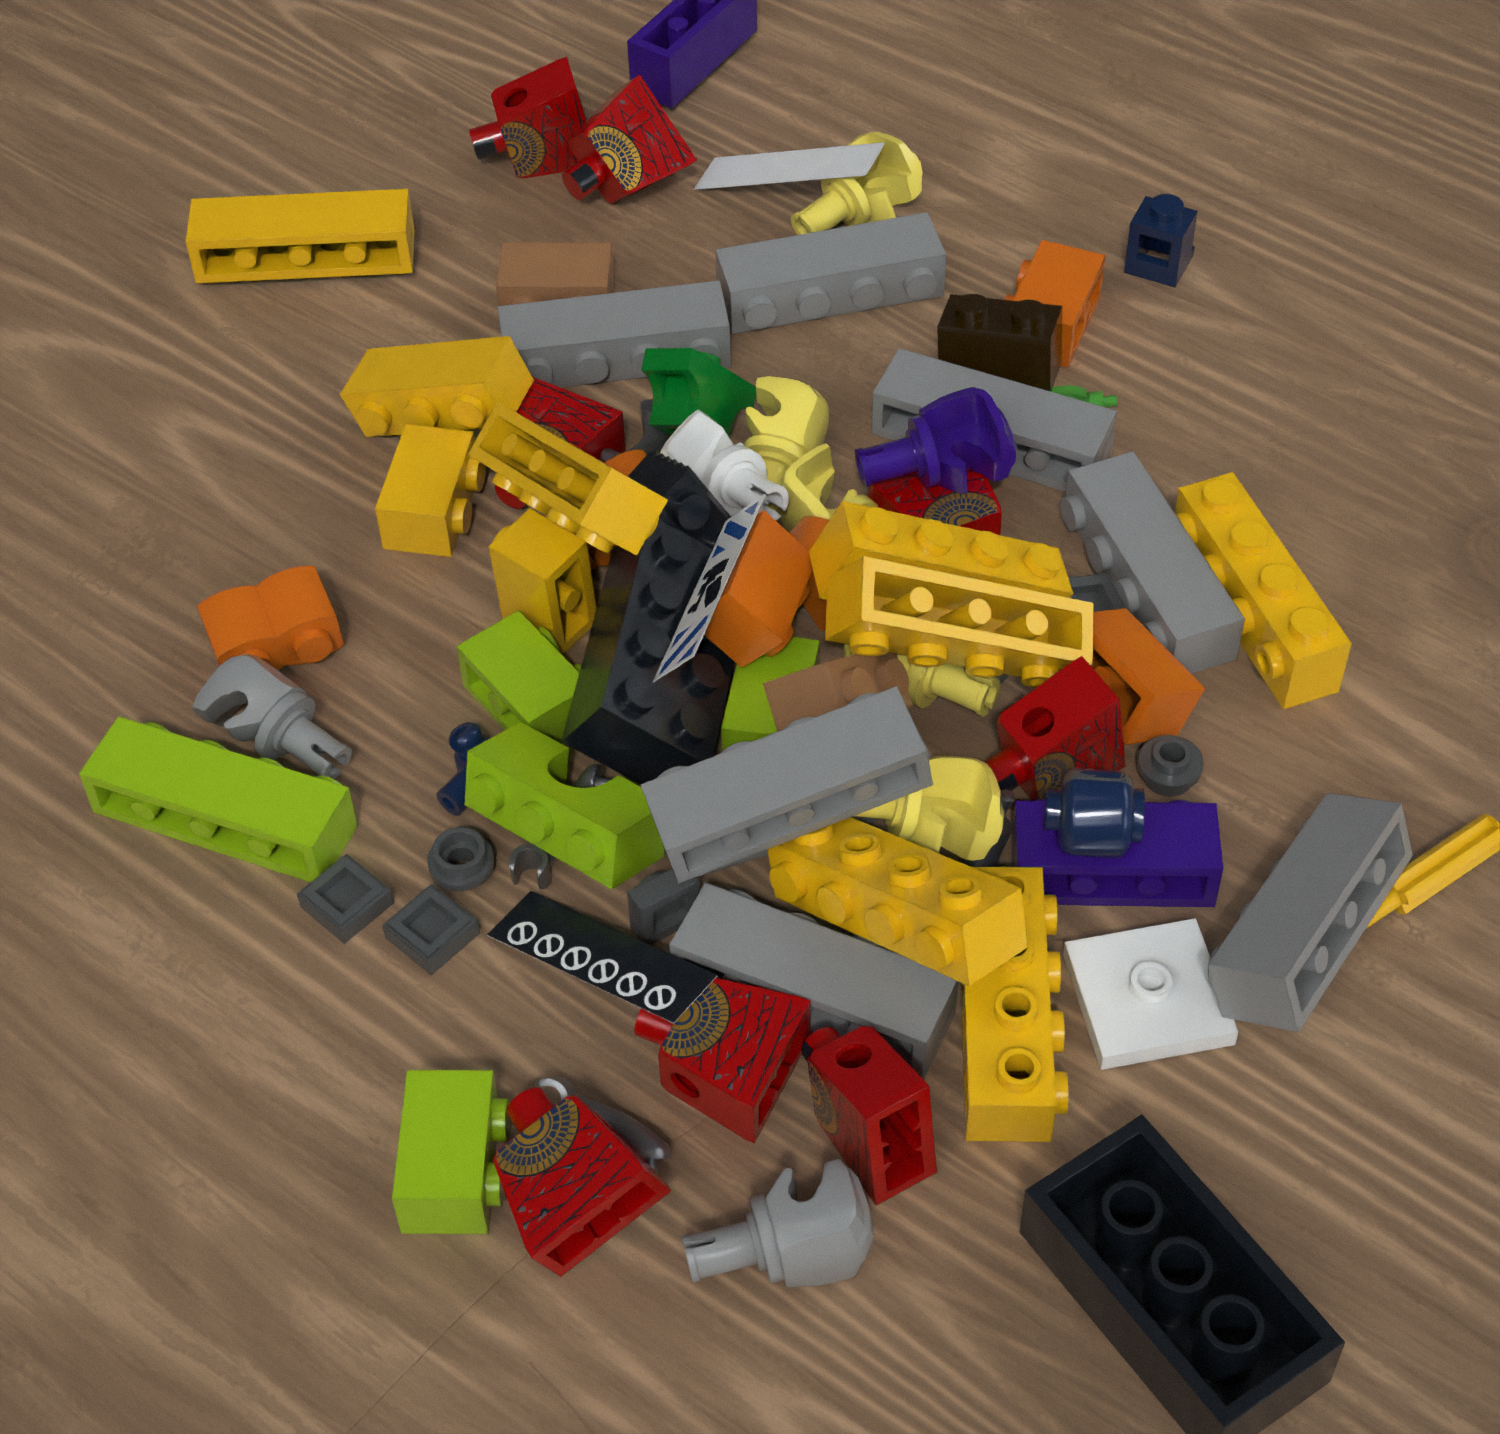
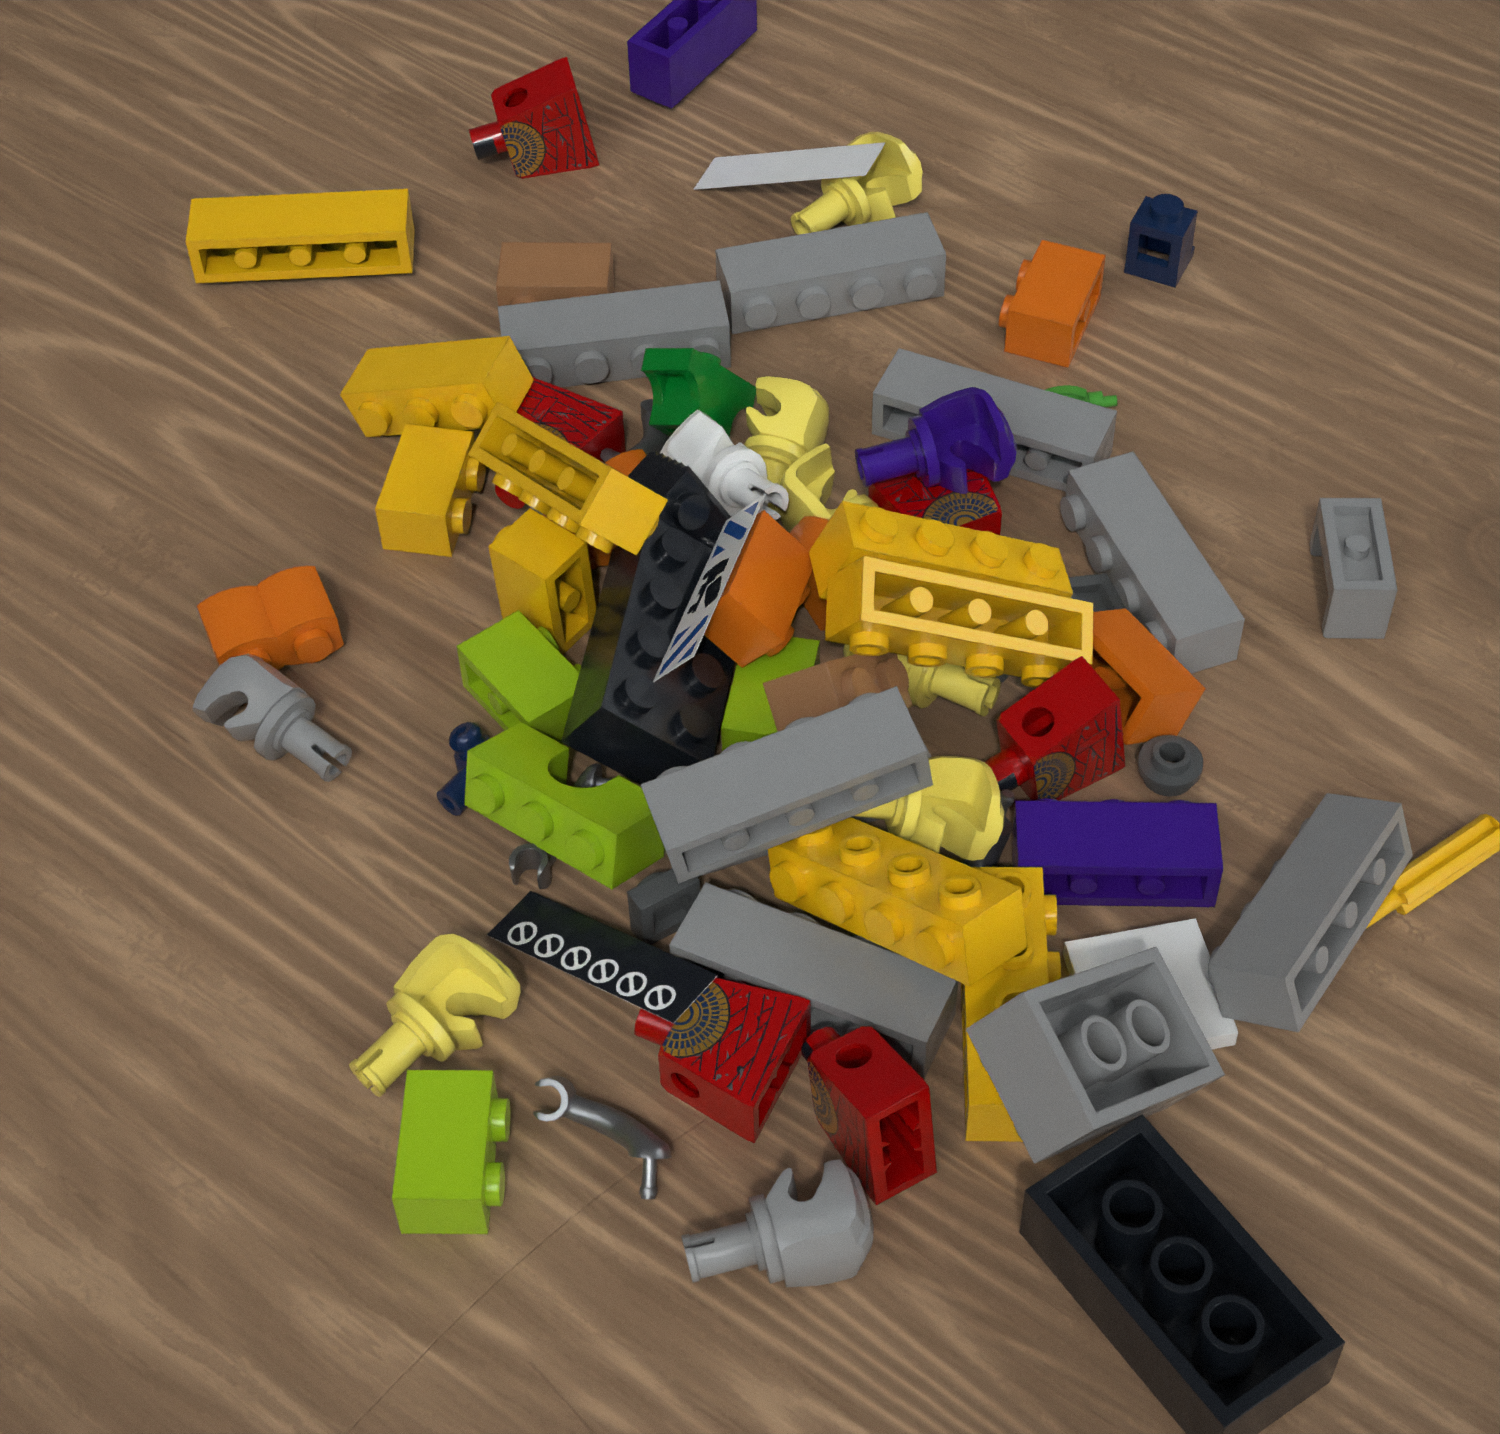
lime brick [79,716,358,882] -> none
dark grey tile [297,854,394,944] -> none
dark grey tile [382,884,480,976] -> none
dark grey plate [427,827,494,891] -> none
red torso [493,1087,671,1277] -> none
red torso [562,75,697,204] -> none
dark brown brick [937,294,1062,392] -> none
dark blue head [1044,768,1145,859] -> none
yellow brick [1174,472,1352,710] -> none
none -> light yellow piece [349,934,521,1097]
none -> light grey brick [966,947,1225,1164]
none -> light grey panel [1309,498,1397,639]

